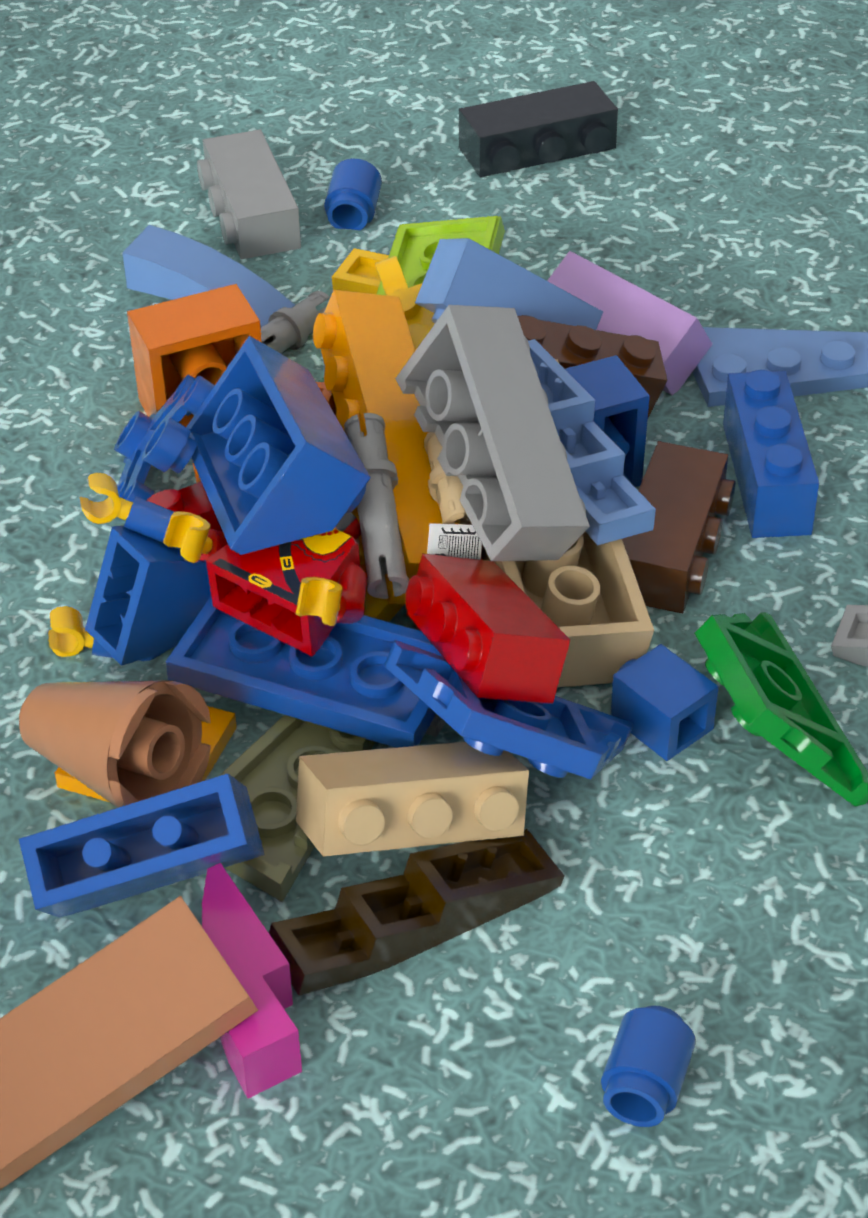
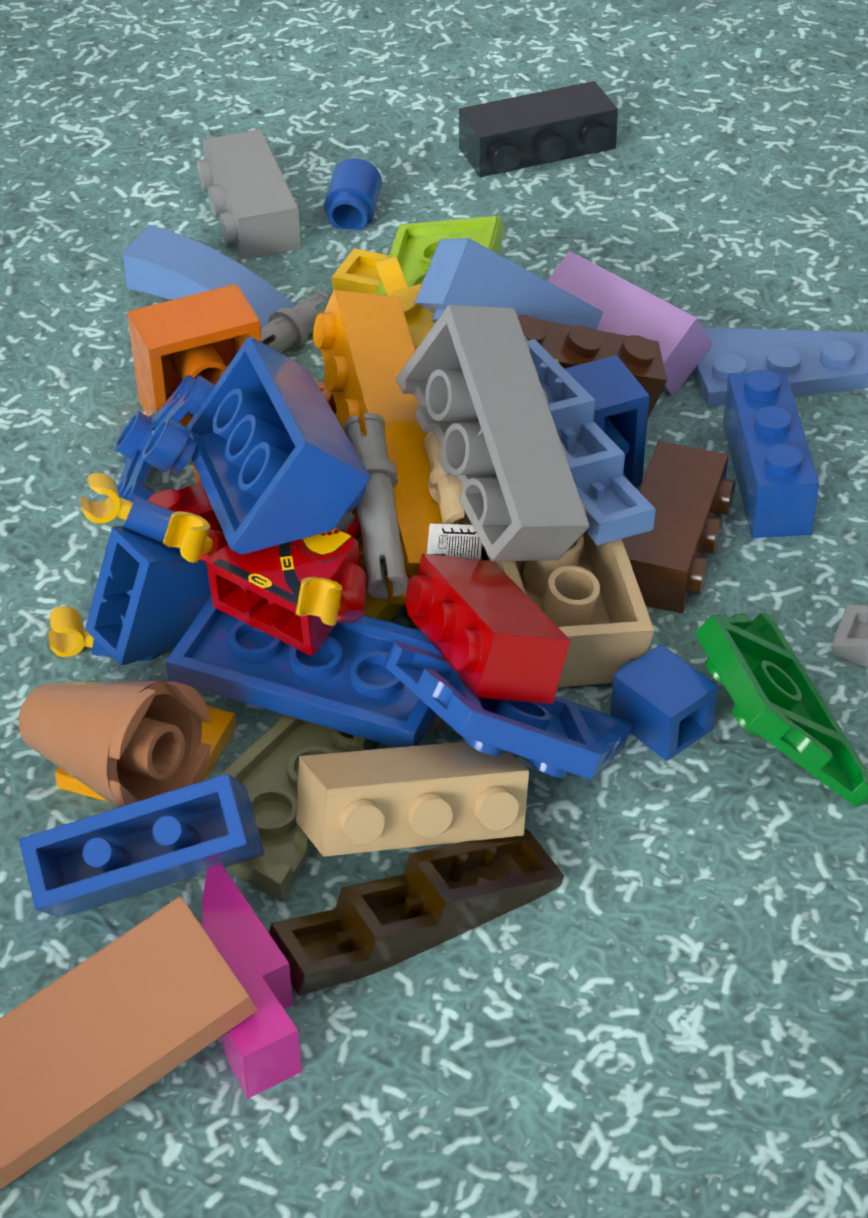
blue brick [601,1006,696,1127] -> none

